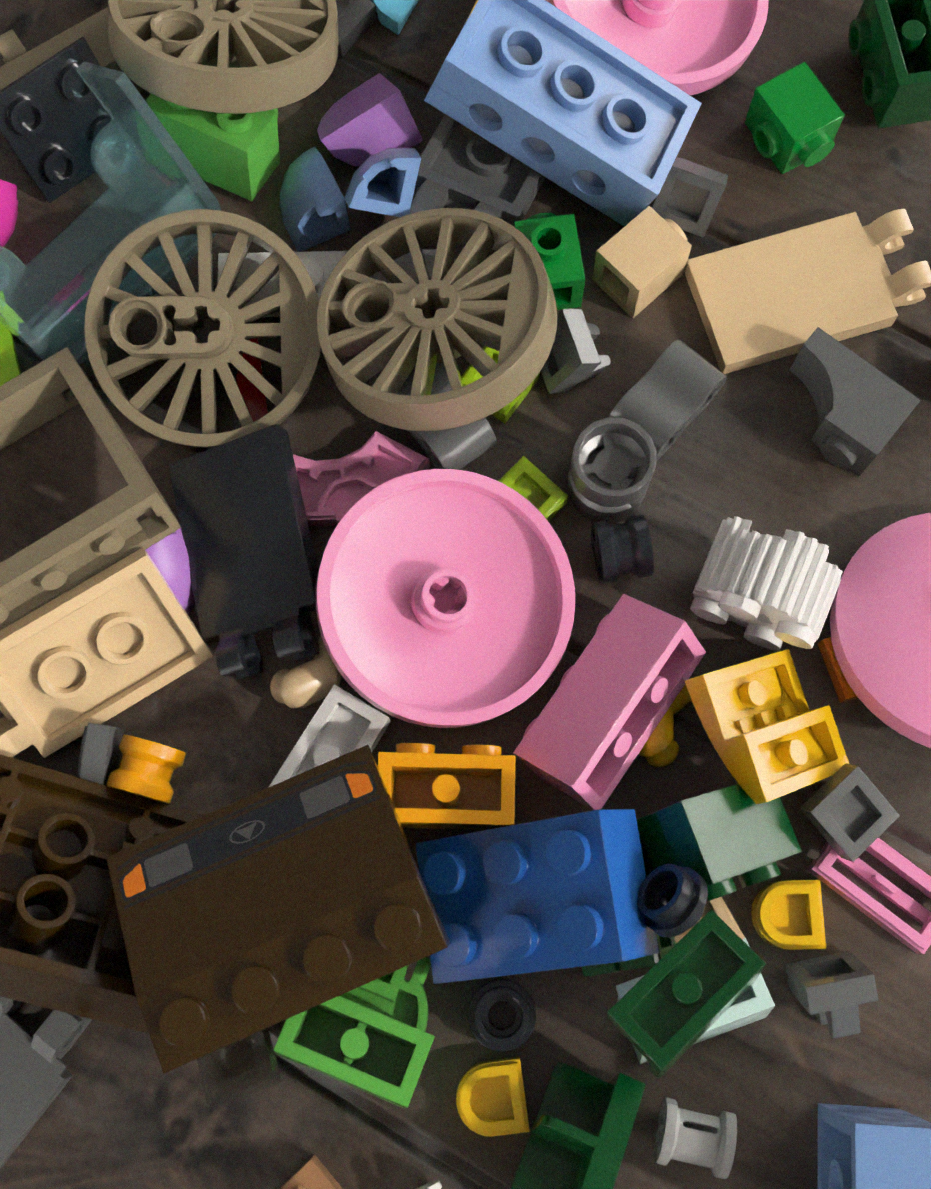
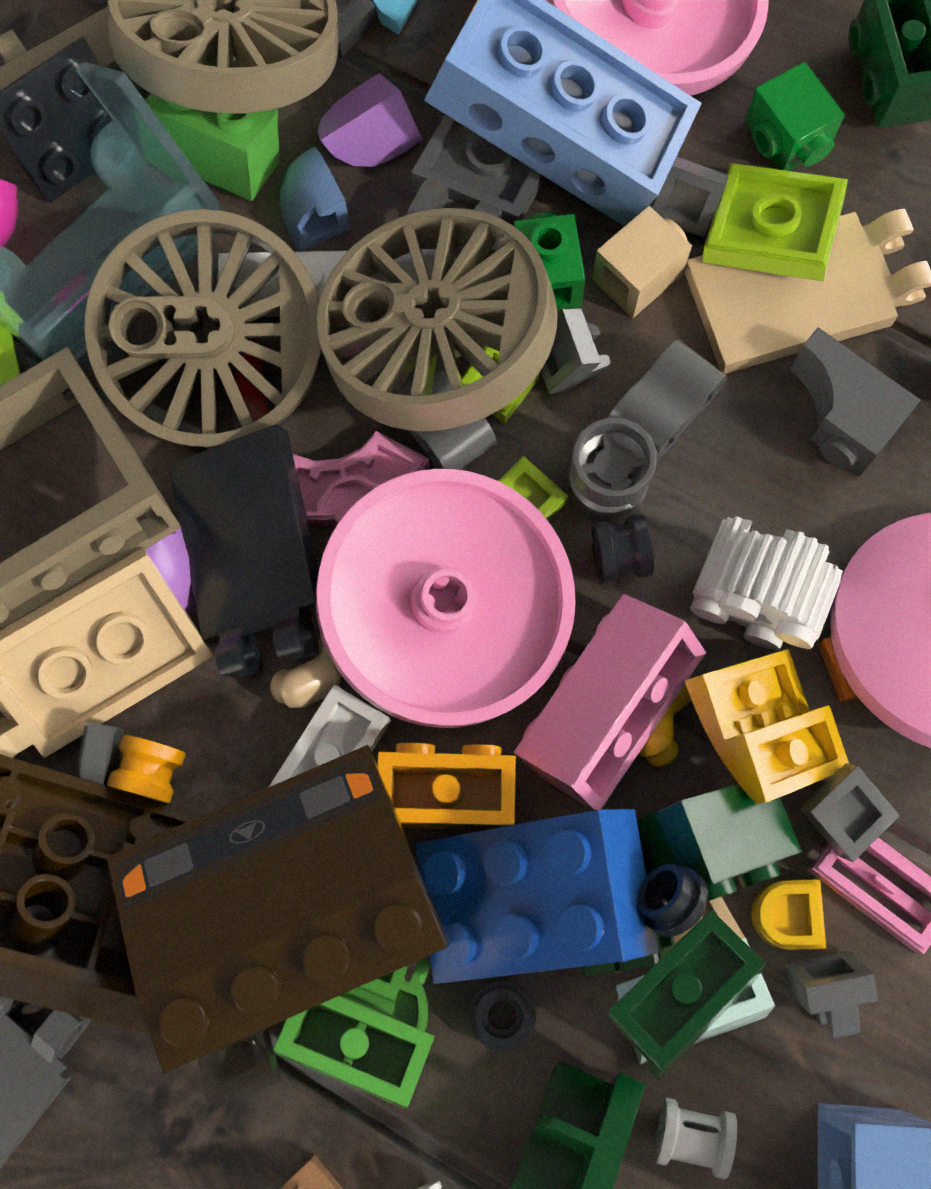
medium blue brick [344,148,421,217] -> none
yellow tile [456,1056,530,1137] -> none
none -> lime tile [703,163,848,282]

